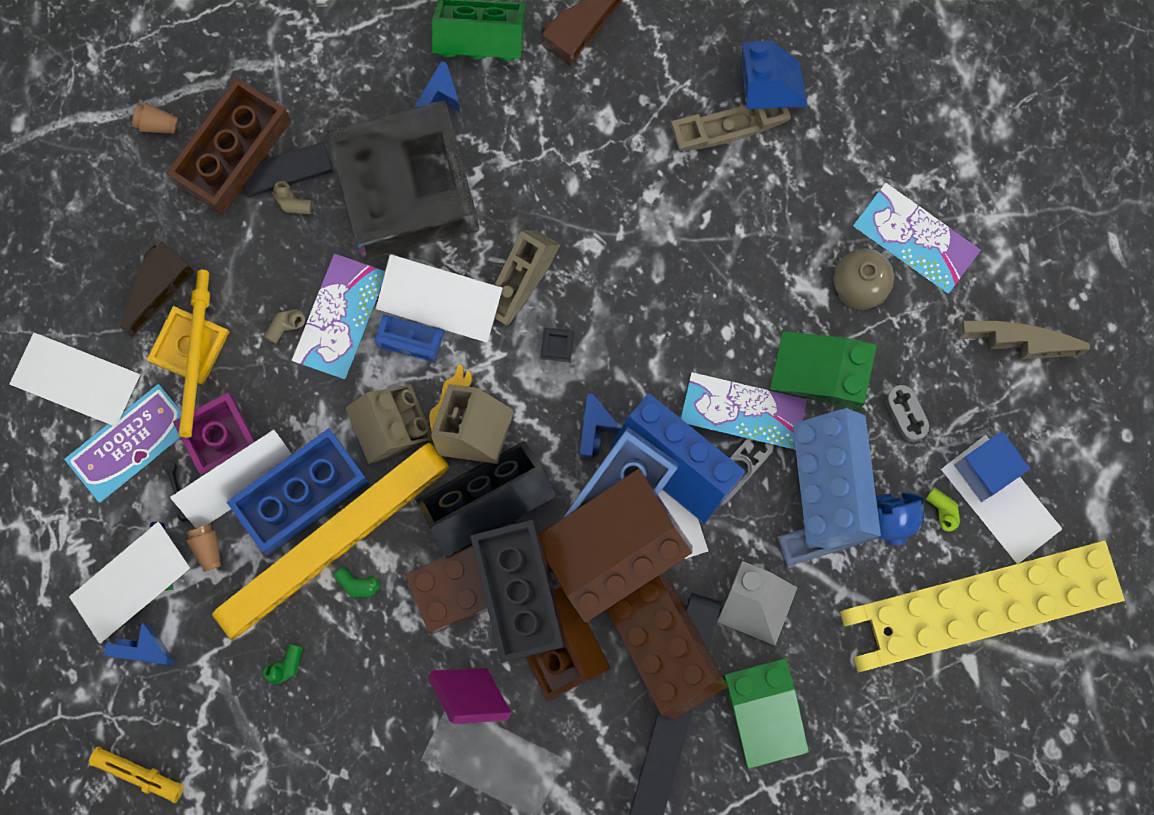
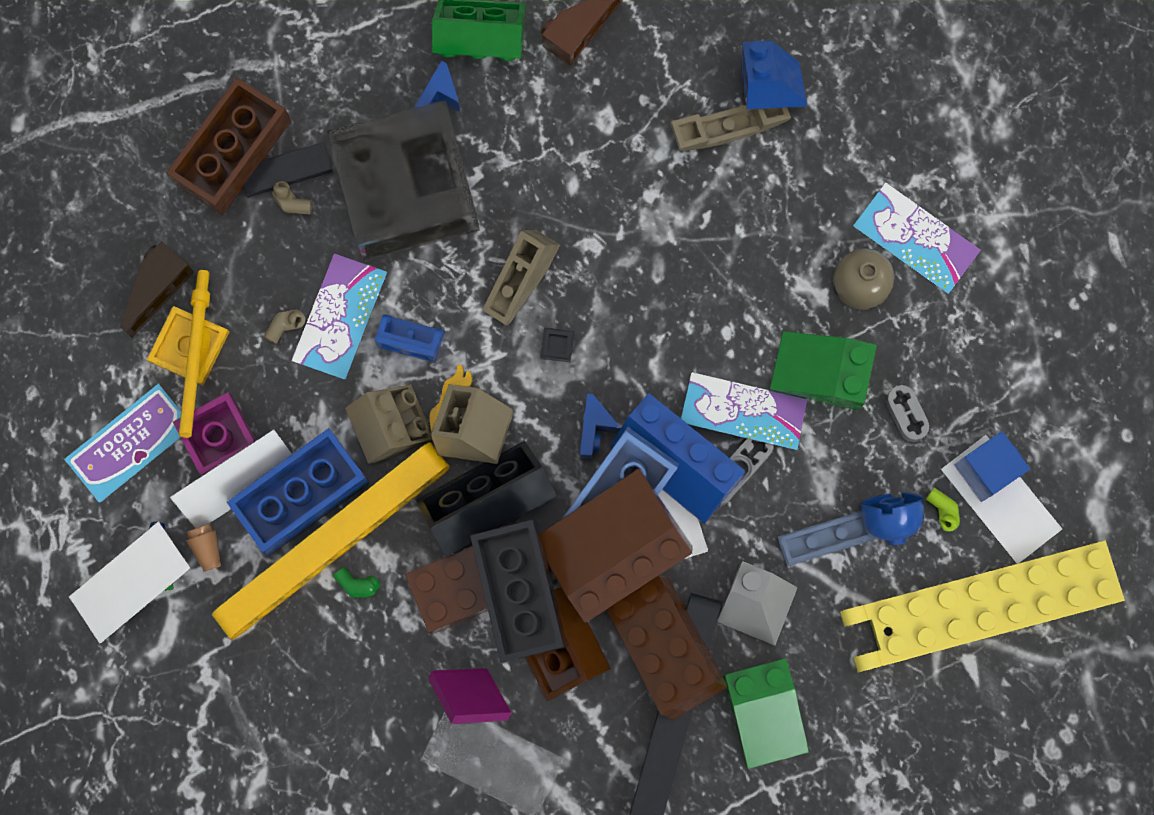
white sticker [10,333,140,427] -> none
yellow pin [89,746,184,803] -> none
blue slope [104,622,174,666] -> none
medium nougat cone [132,103,179,134] -> none
black hinge [163,460,188,522] -> none
green arm [263,644,303,684] -> none
white sticker [376,254,503,343] -> none
medium blue brick [793,408,881,549] -> none
dark tan slope [957,321,1090,359] -> none

